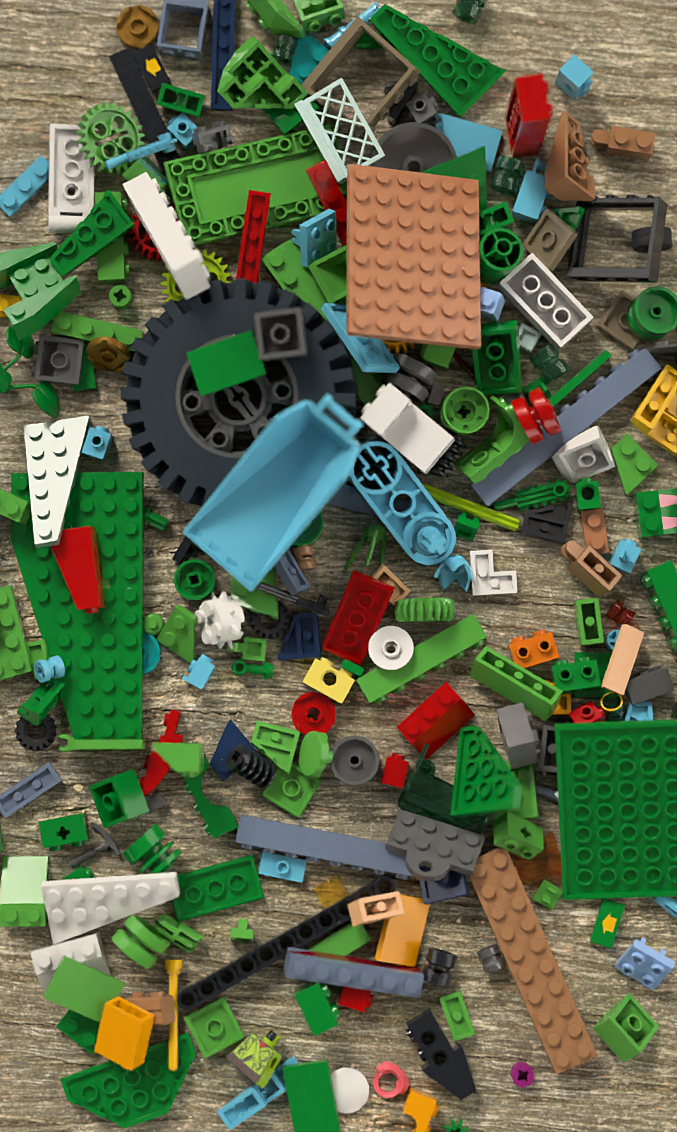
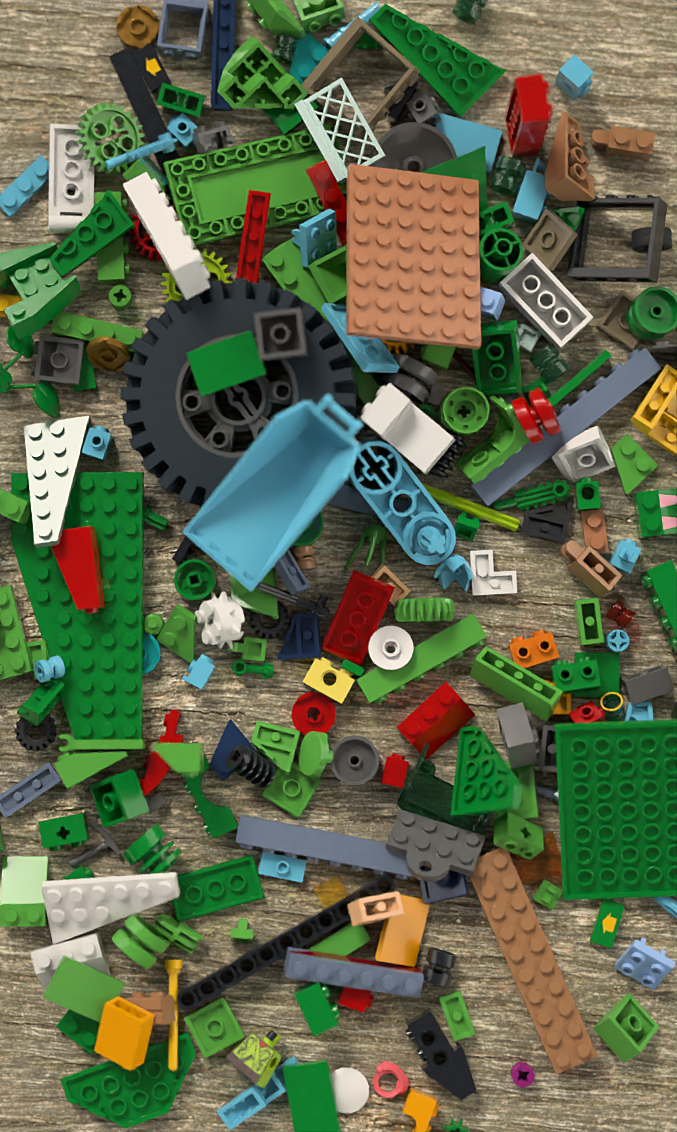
flat silver wheel [476,944,506,974] -> none
light nougat tile [601,624,644,695] -> none
none -> bright green slope [54,751,132,788]

